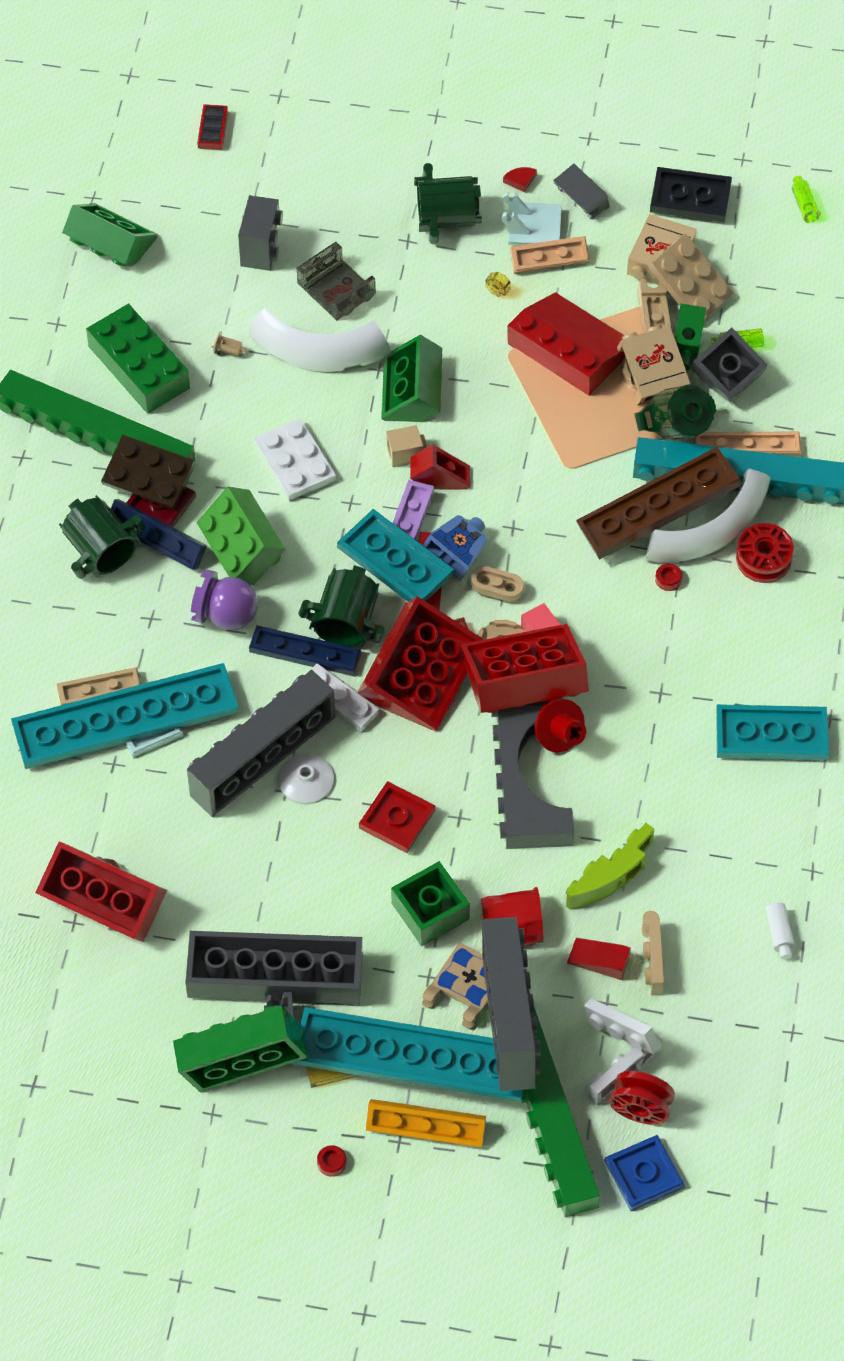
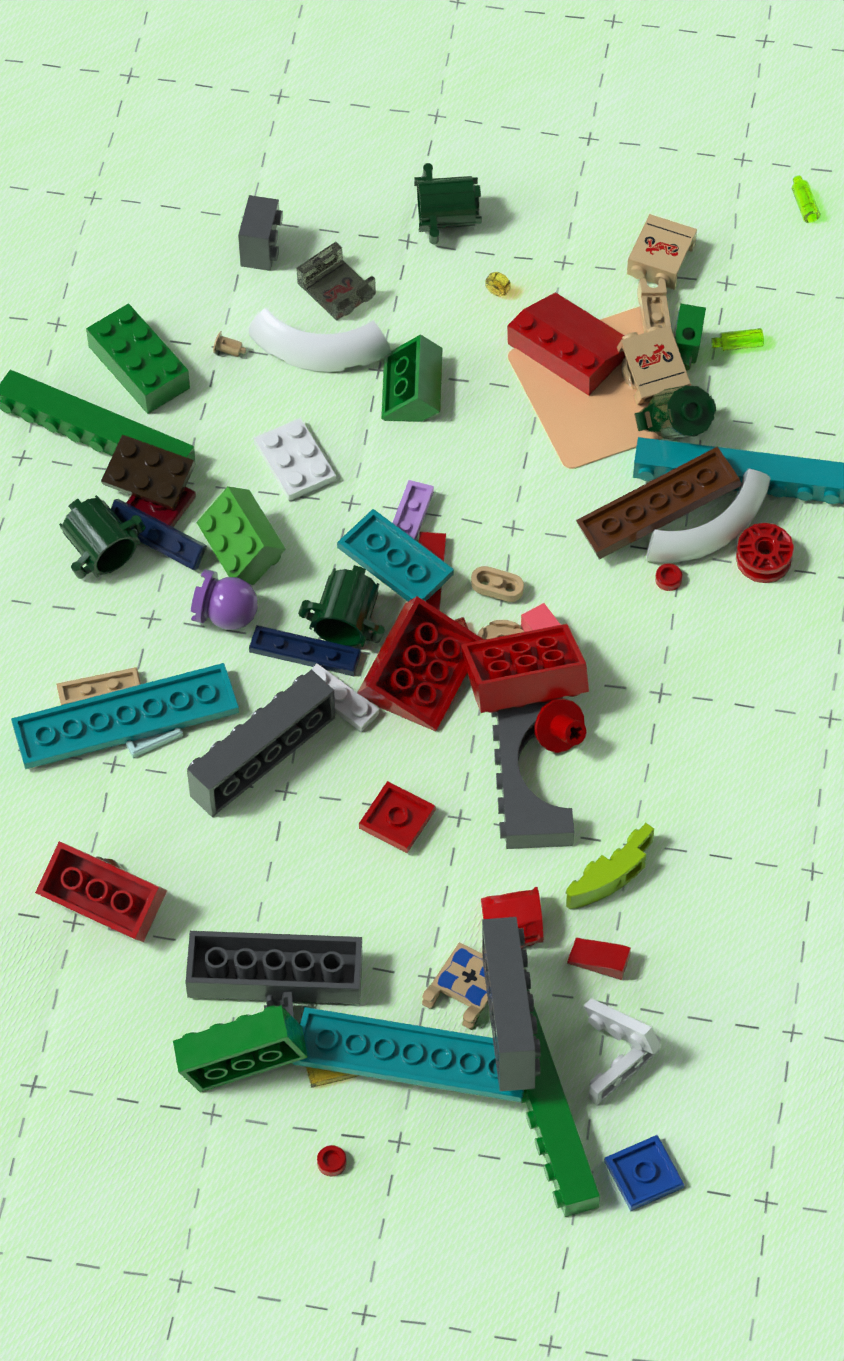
green slope [62,203,158,267] -> none
tile [197,104,228,150] -> none
white dish [278,754,334,804] -> none
light orange plate [366,1099,486,1148] -> none
tan brick [386,425,427,467] -> none
green brick [391,861,470,946] -> none
red slope [410,444,470,490] -> none
torso [423,515,487,581] -> none
light aqua plate [502,192,562,245] -> none
red tile [503,167,537,192] -> none
light nougat tile [509,236,590,273] -> none
dark grey hinge [553,163,610,219] -> none
red wheel [609,1071,675,1125] -> none
tan plate [641,910,664,995] -> none
tan plate [648,233,734,319] -> none
black plate [650,167,732,222] -> none
dark grey slope [691,327,767,400] -> none
light nougat tile [694,431,801,457] -> none
teal plate [716,704,829,760] -> none
white cylinder [765,902,795,960] -> none

